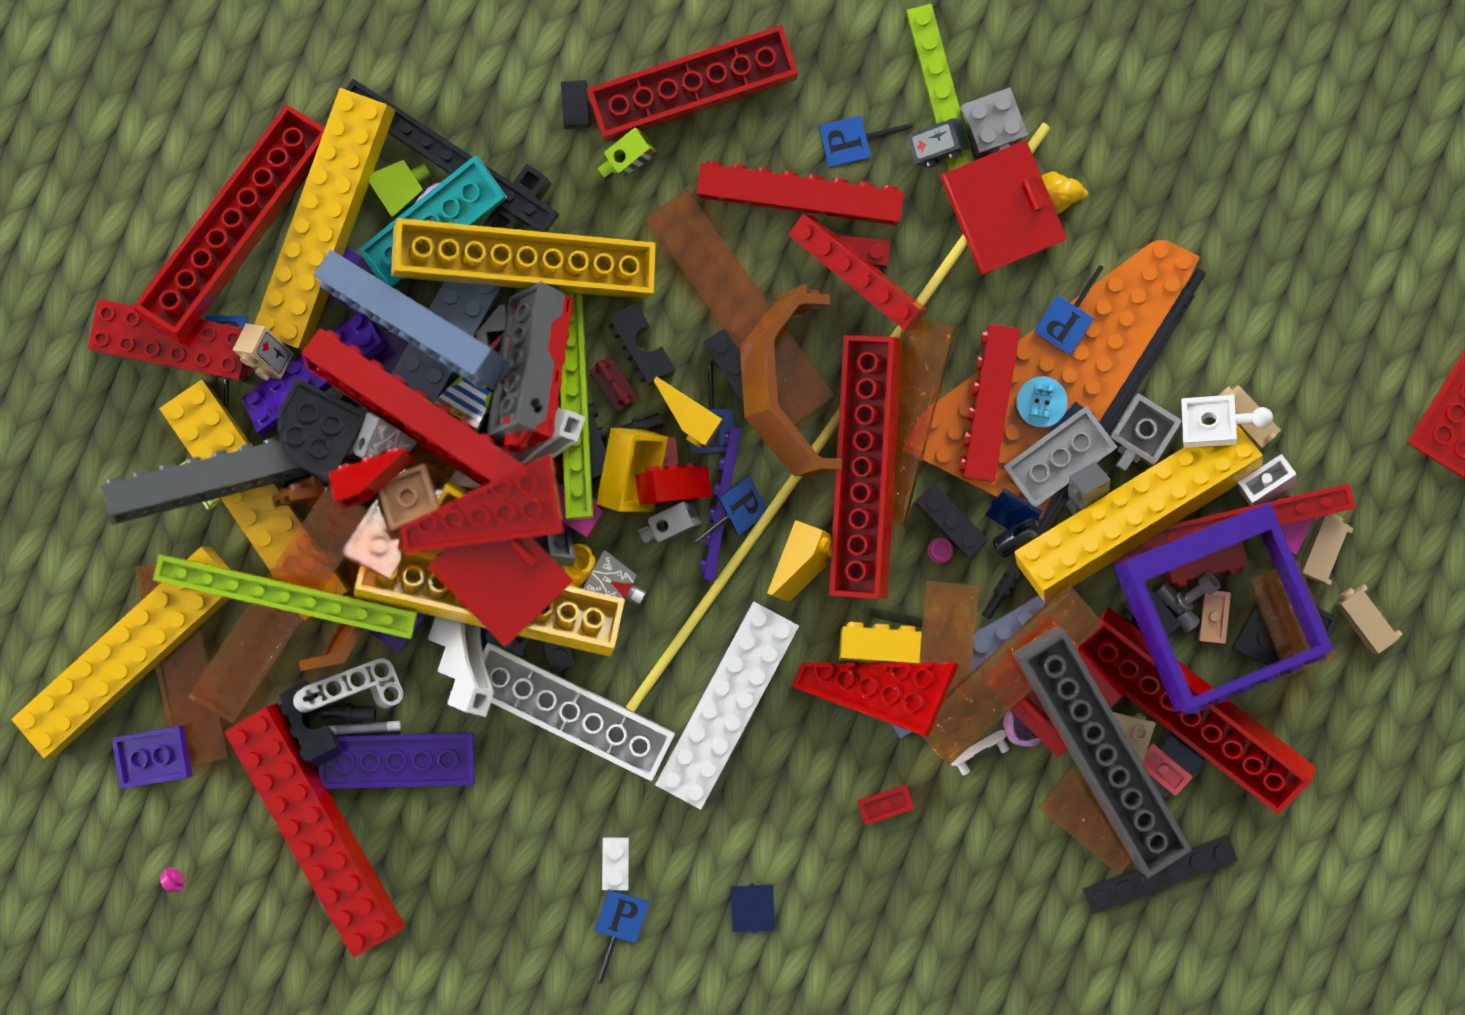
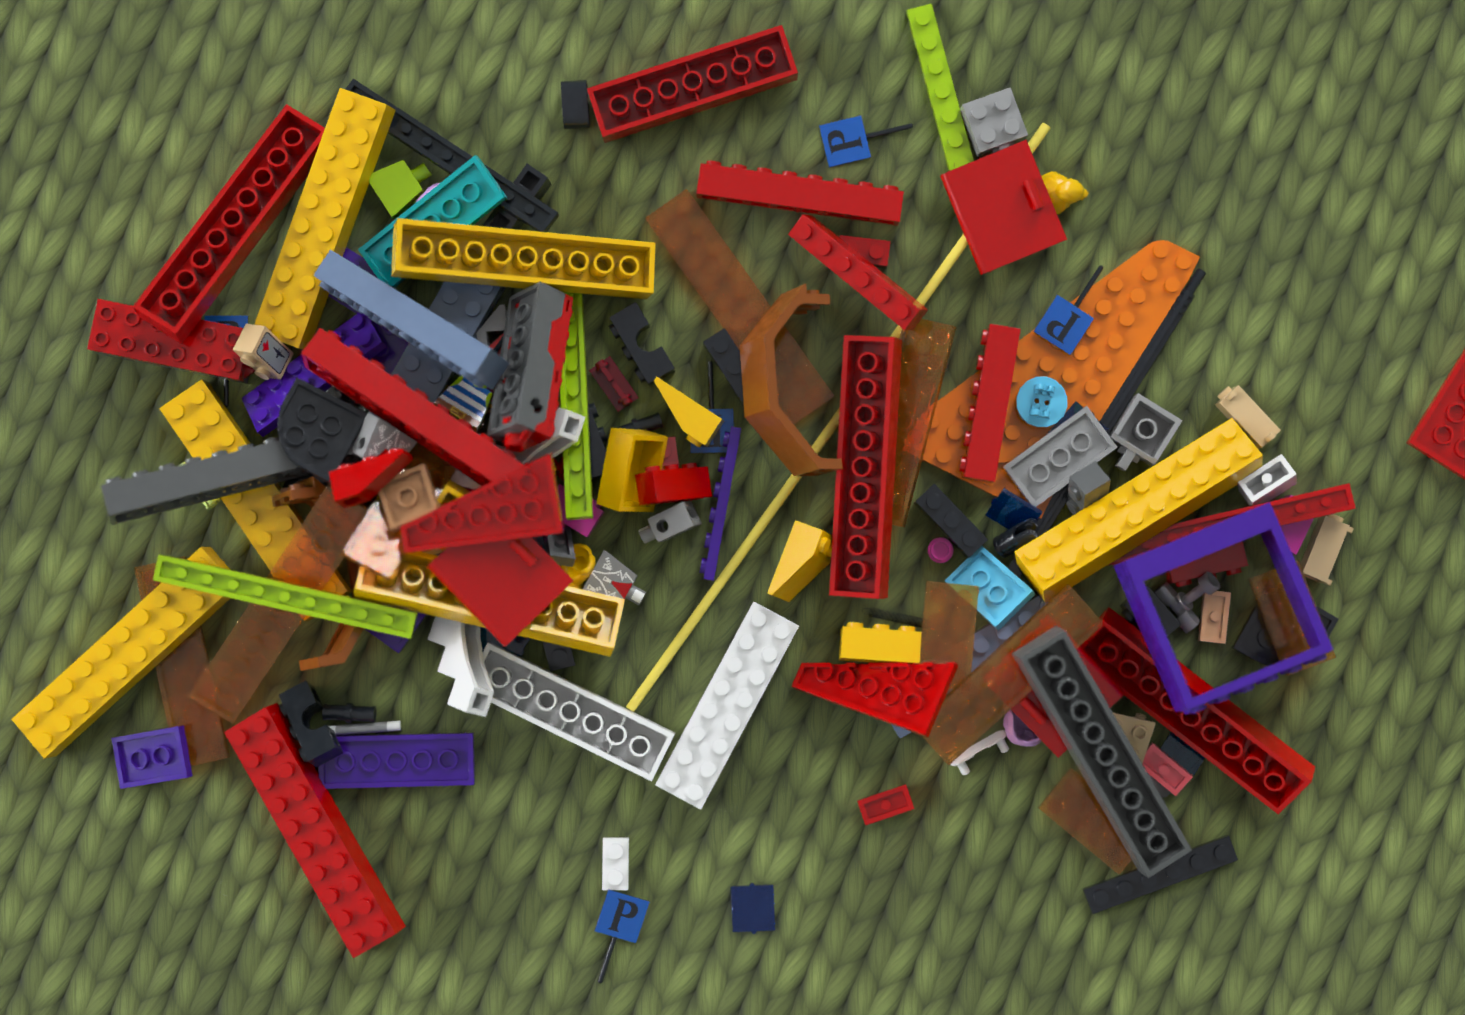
dark pink plate [160,867,184,893] -> none
white beam [293,658,403,712] -> none
lime torso [598,127,658,180] -> none
blue piece [693,475,767,545] -> none
brick [907,118,970,168] -> none
white plate [1181,395,1273,448] -> none
tan brick [1335,584,1402,654] -> none
none -> medium azure plate [945,546,1035,631]

